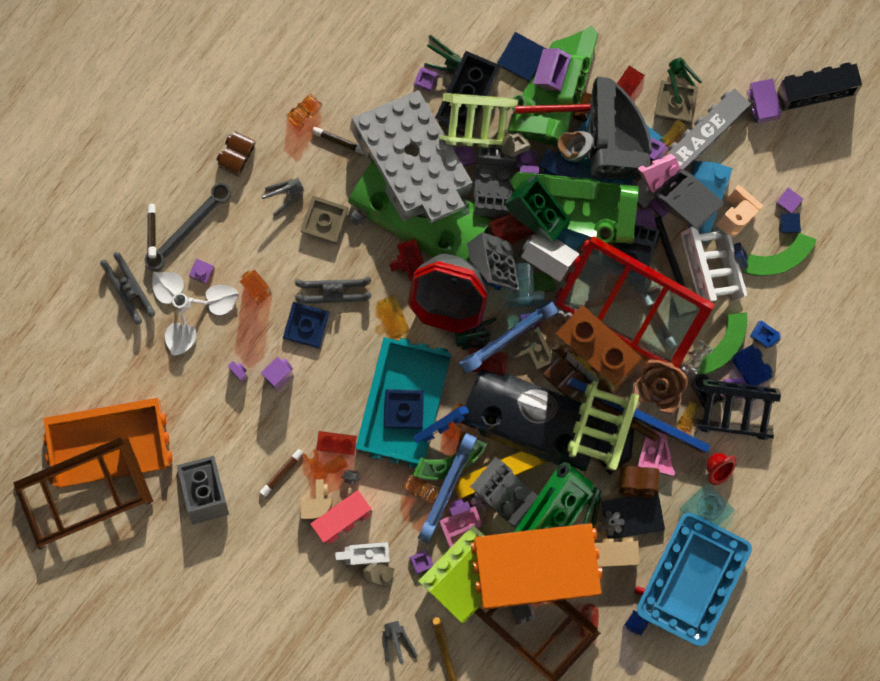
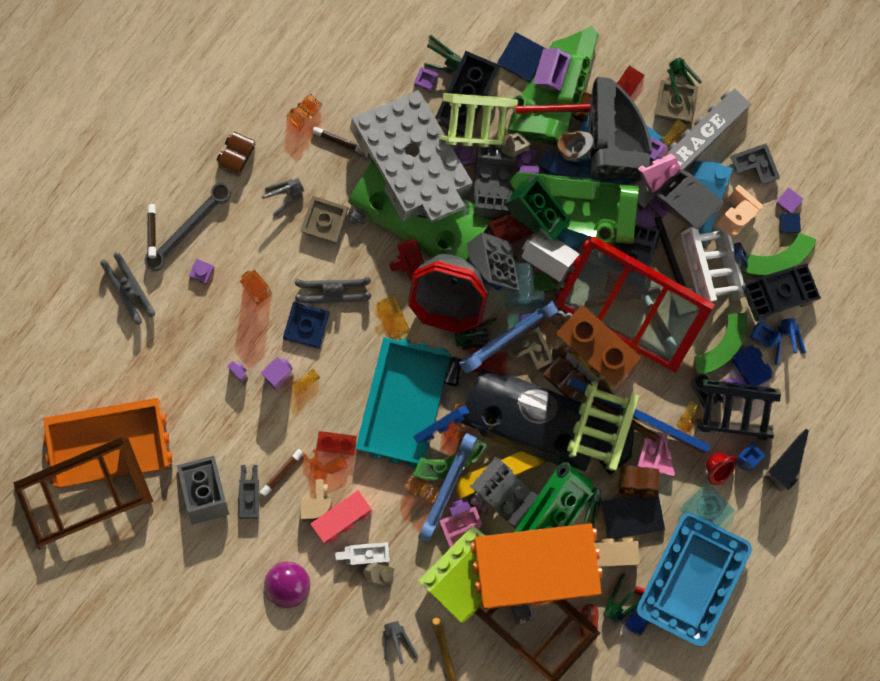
white plant [152,272,239,356] -> none
dark grey plate [341,470,360,484] -> none
dark blue tile [384,389,424,429] -> none
medium lavender tile [409,549,434,575] -> none
dark grey plant [599,511,625,536] -> none
nougat brick [633,360,688,414] -> none
clear connector [680,340,713,379] -> none
medium lavender piece [747,78,781,124] -> none
black brick [778,62,862,111] -> none
none -> dark grey hinge [239,465,259,519]
none -> magenta piece [264,561,311,608]
none -> clear yellow pin [291,368,320,396]
none -> black pin [443,357,463,387]
none -> dark green plant [604,573,641,623]
none -> dark grey plate [730,143,780,186]
none -> blue plate [737,442,766,471]
none -> black plate [741,263,821,322]
none -> black slope [764,428,809,491]
none -> blue plant [775,318,806,365]

